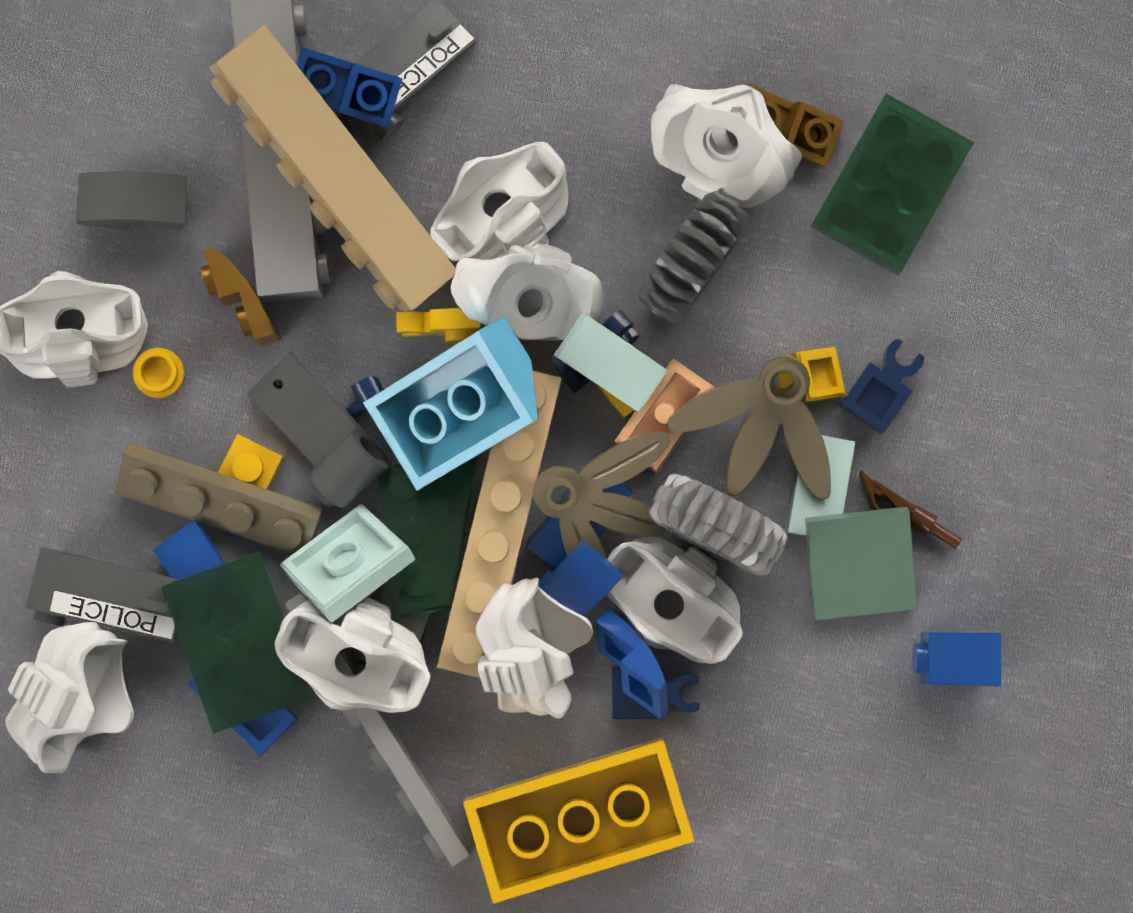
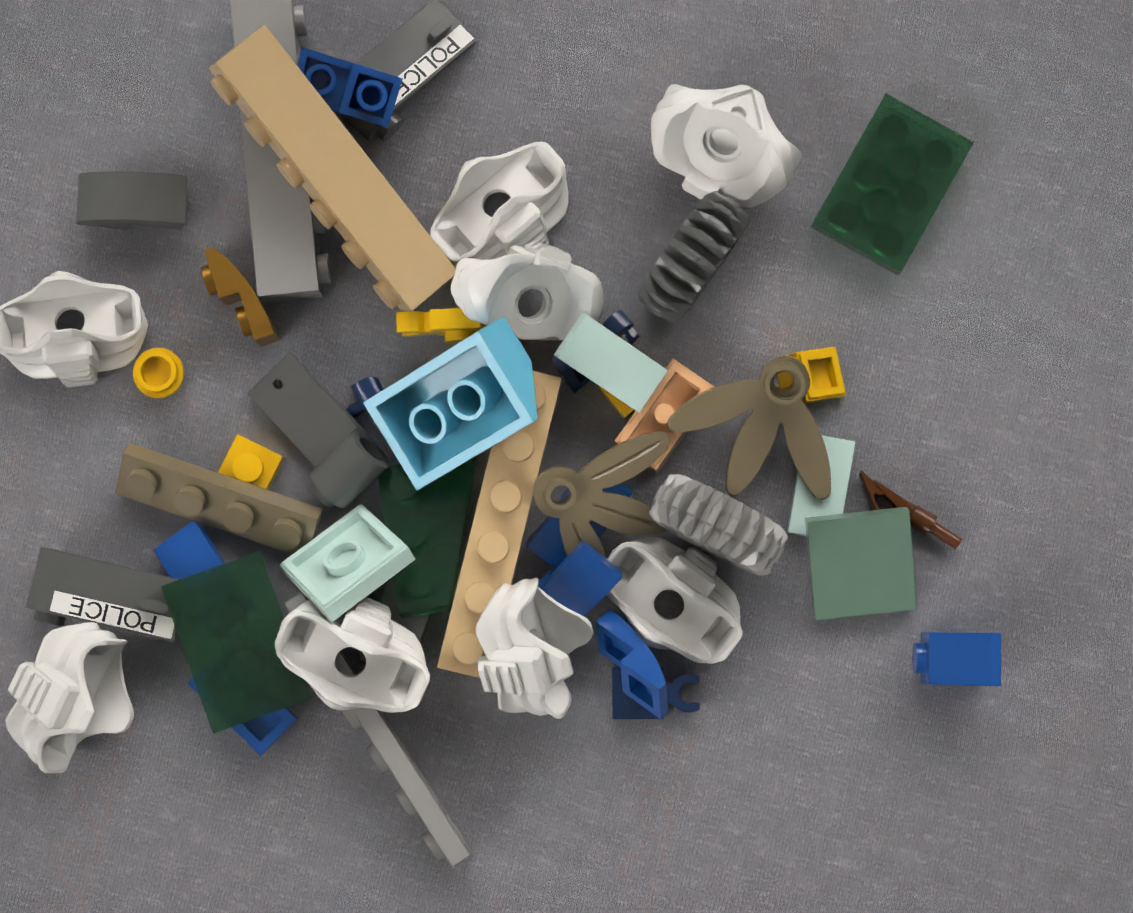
yellow brick [463,737,695,904] -> none
pearl gold slope [725,83,844,168] -> none
dark blue plate [839,339,924,434] -> none

